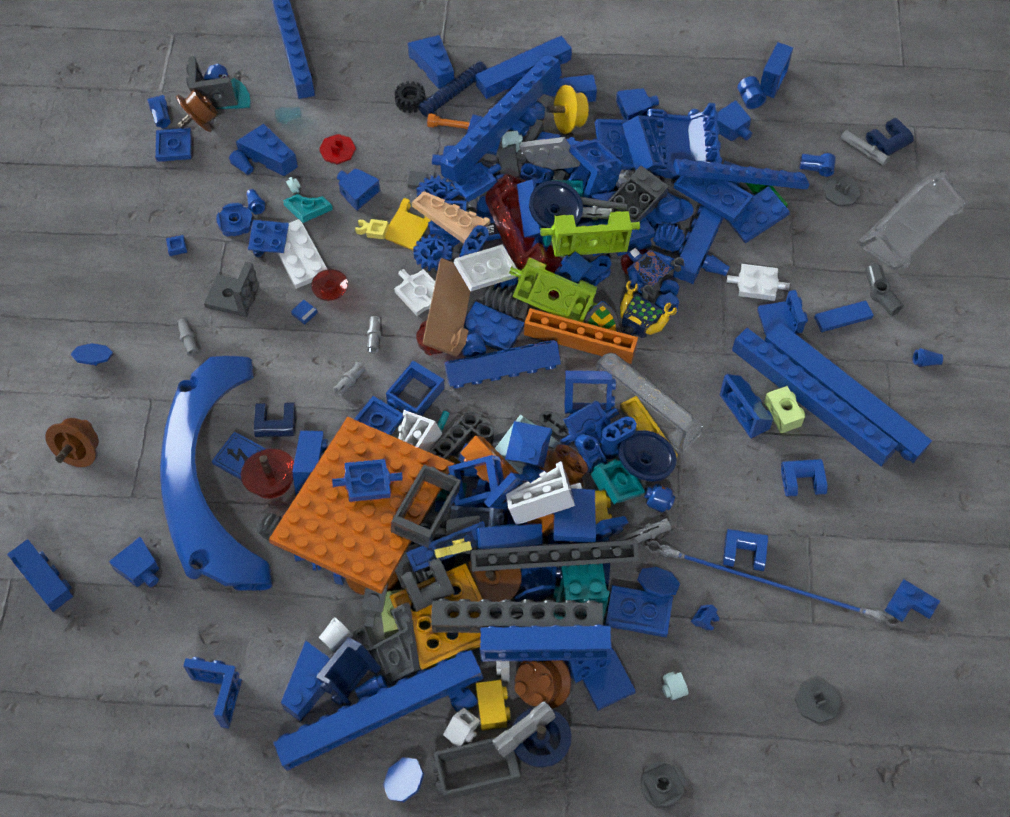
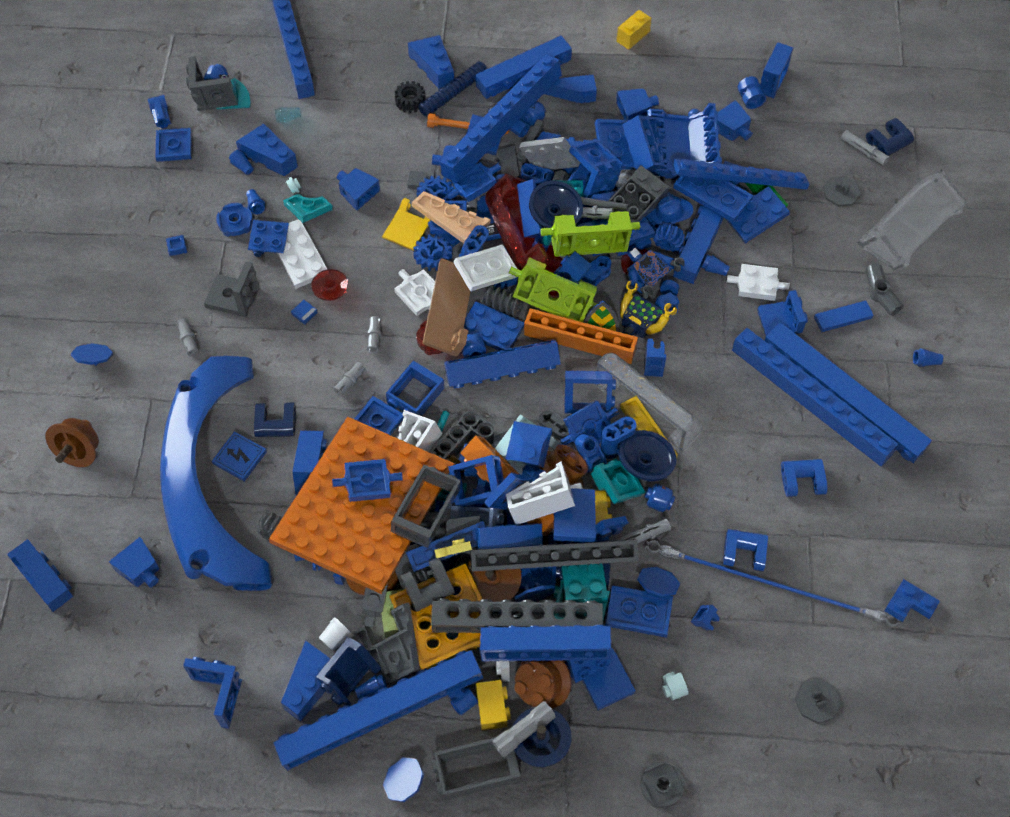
dark orange piece [176,89,218,132] -> none
clear red piece [241,449,294,499] -> none
red piece [319,134,356,164] -> none
light yellow plate [355,219,389,240] -> none
white brick [443,708,480,747] -> none
light aqua plate [501,131,523,153] -> none
yellow piece [547,85,589,134] -> none
blue slope [720,374,773,439] -> none
yellowish green brick [764,386,805,433] -> none
blue piece [800,153,836,177] -> none
none -> yellow brick [616,10,652,50]
none -> blue hinge [644,338,666,377]

